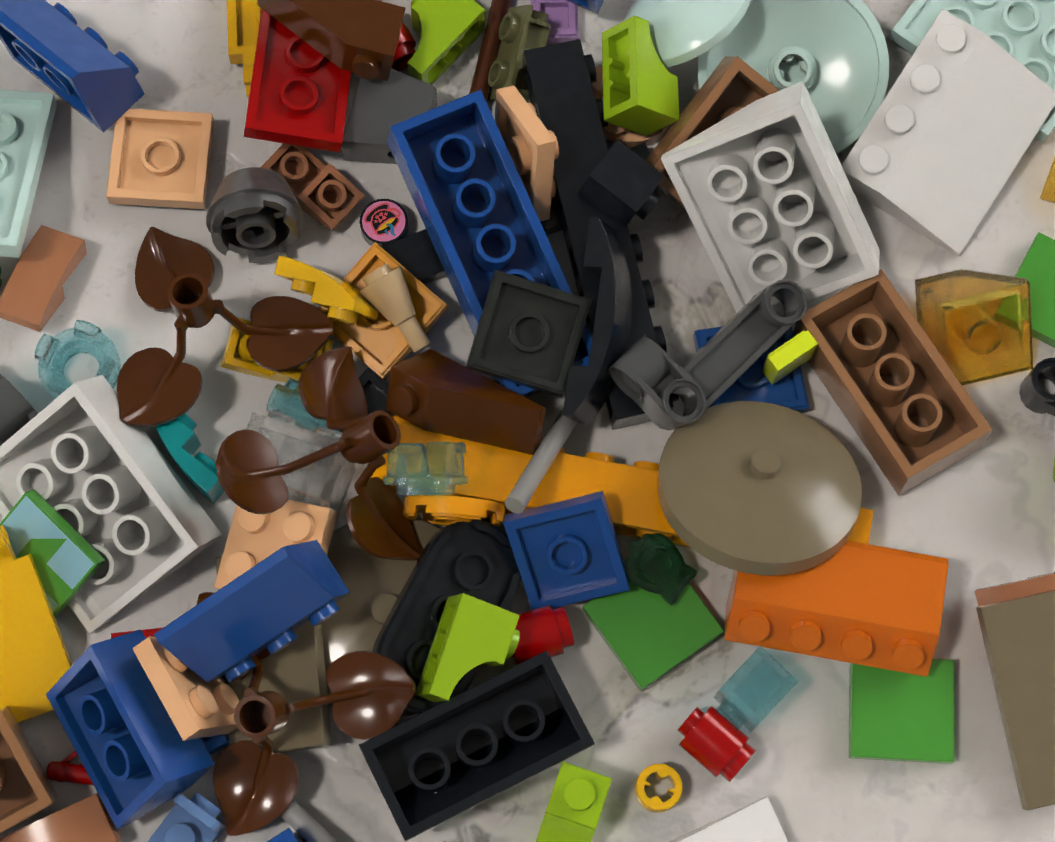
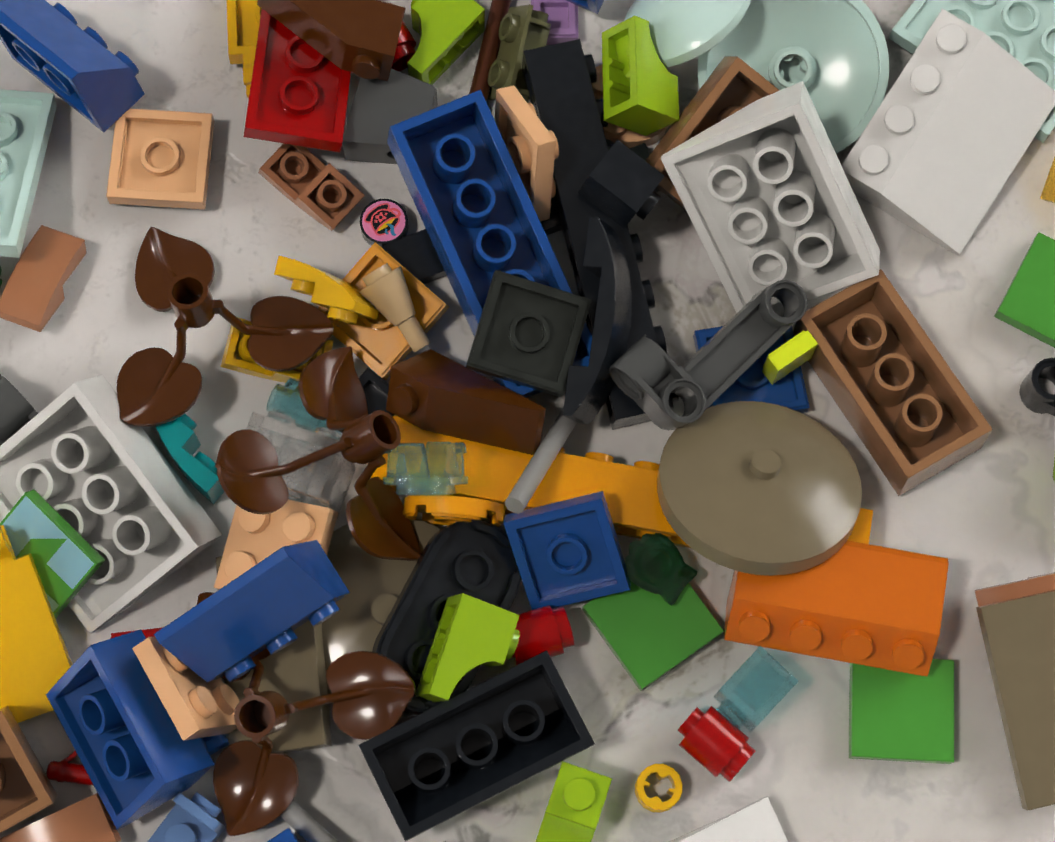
clear light blue piece [34,320,121,399] -> none
flat silver cone [206,167,304,263] -> none
clear yellow slope [915,269,1033,385] -> none

